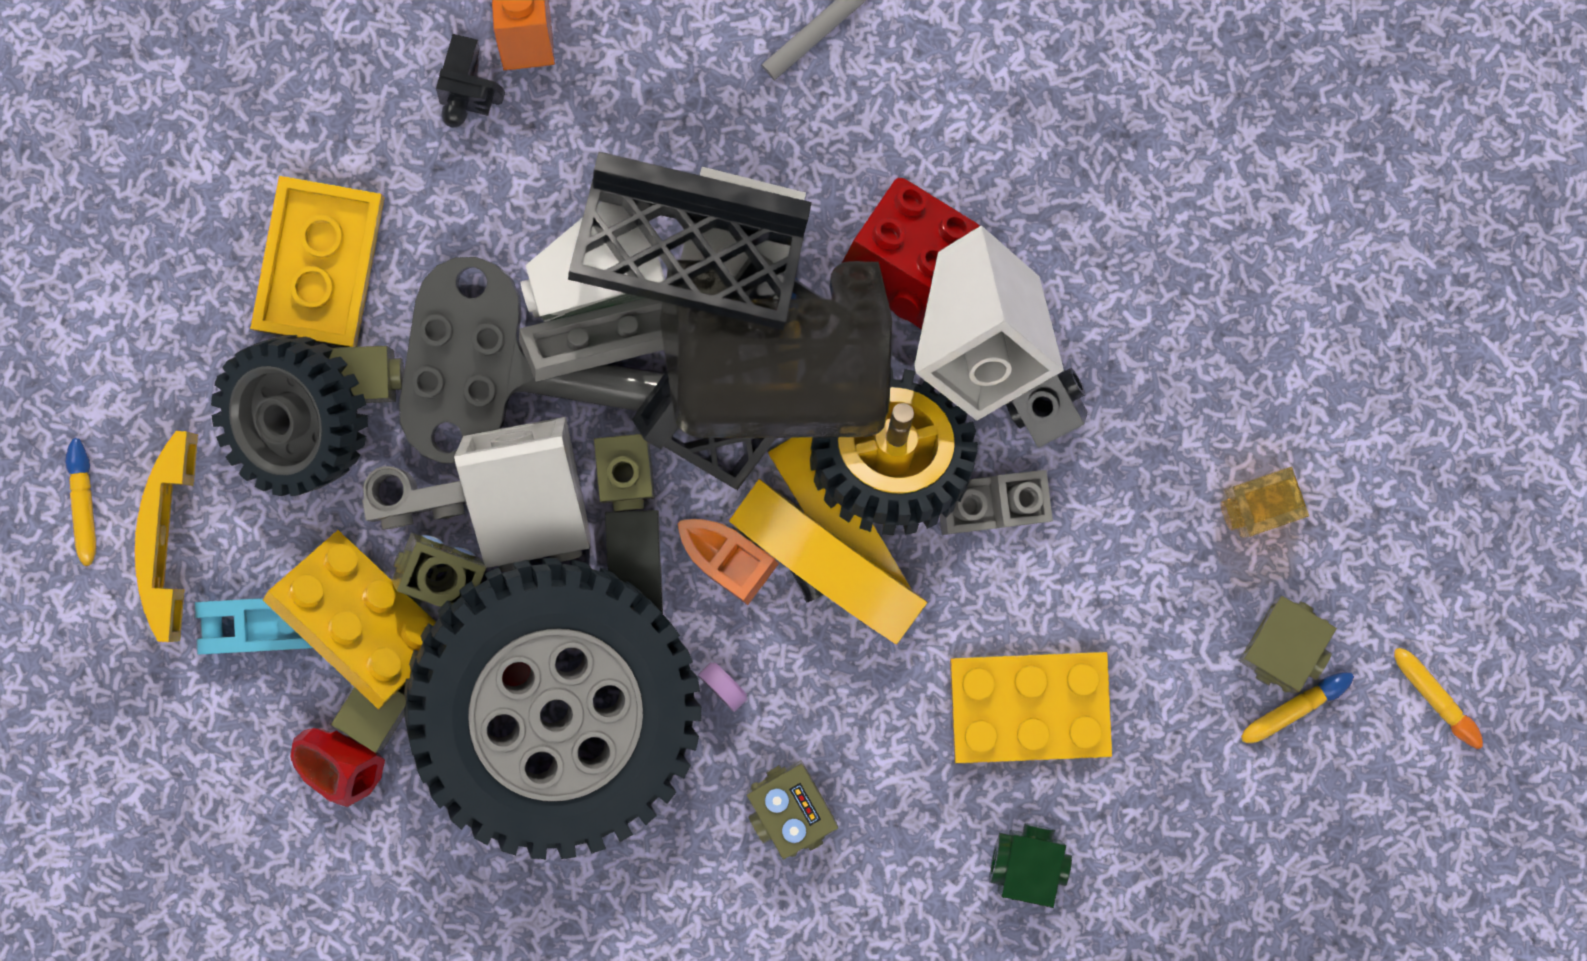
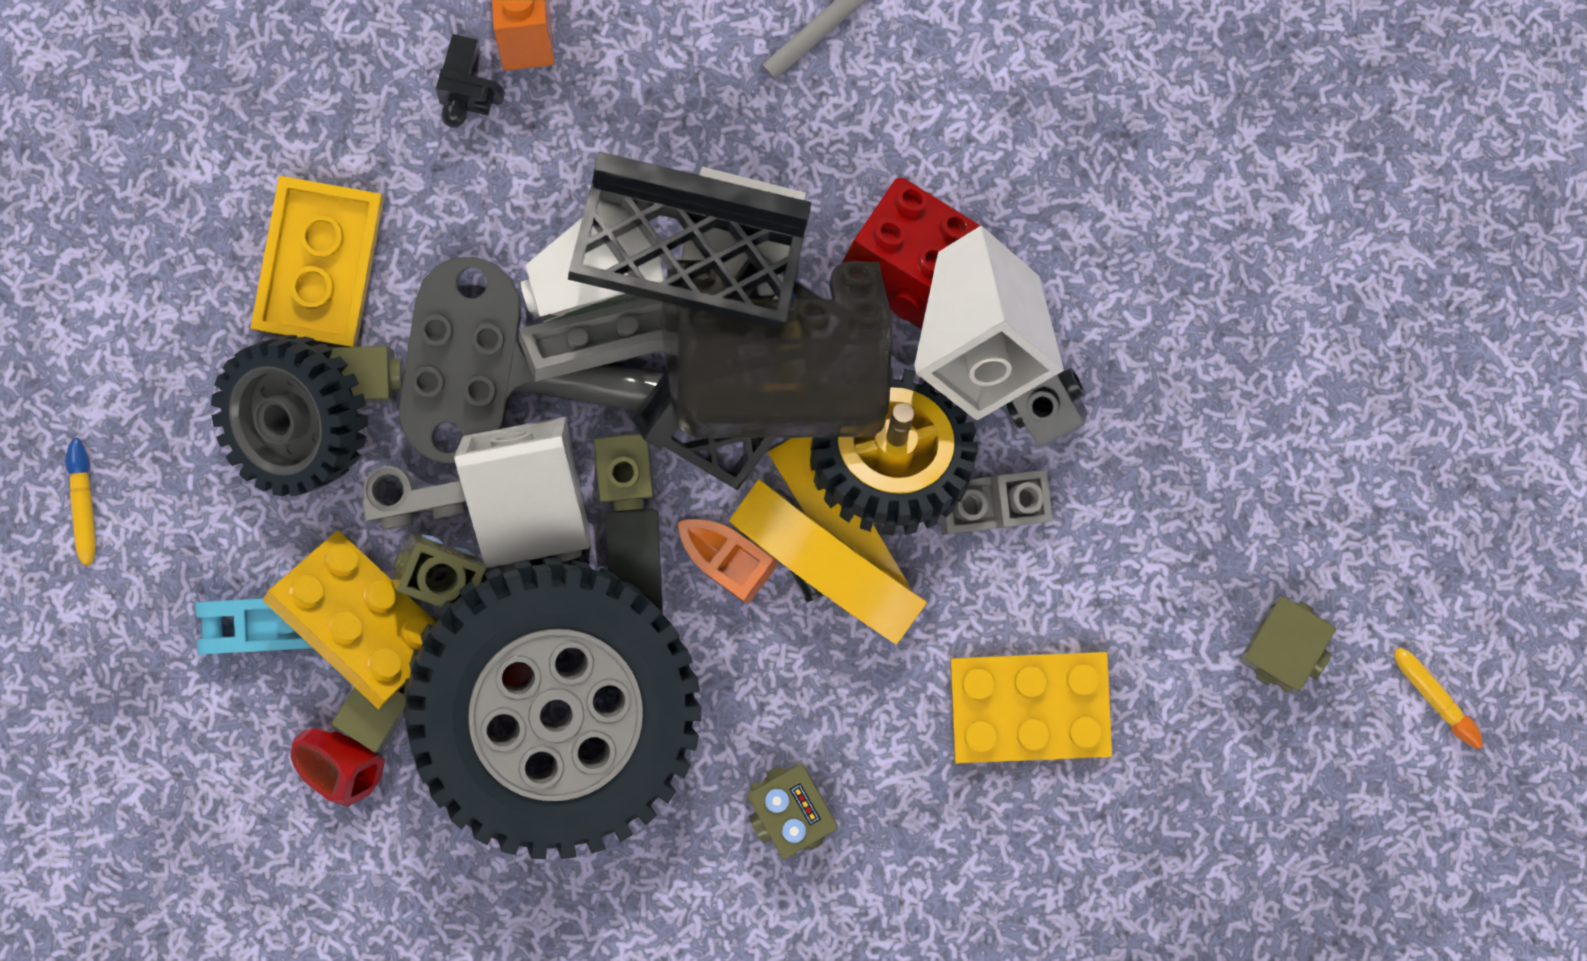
yellow slope [135,431,198,642] -> none
lavender tile [698,662,747,712] -> none
dark green brick [989,823,1072,908] -> none
clear yellow brick [1220,466,1309,538] -> none
yellow piece [1241,672,1354,744] -> none

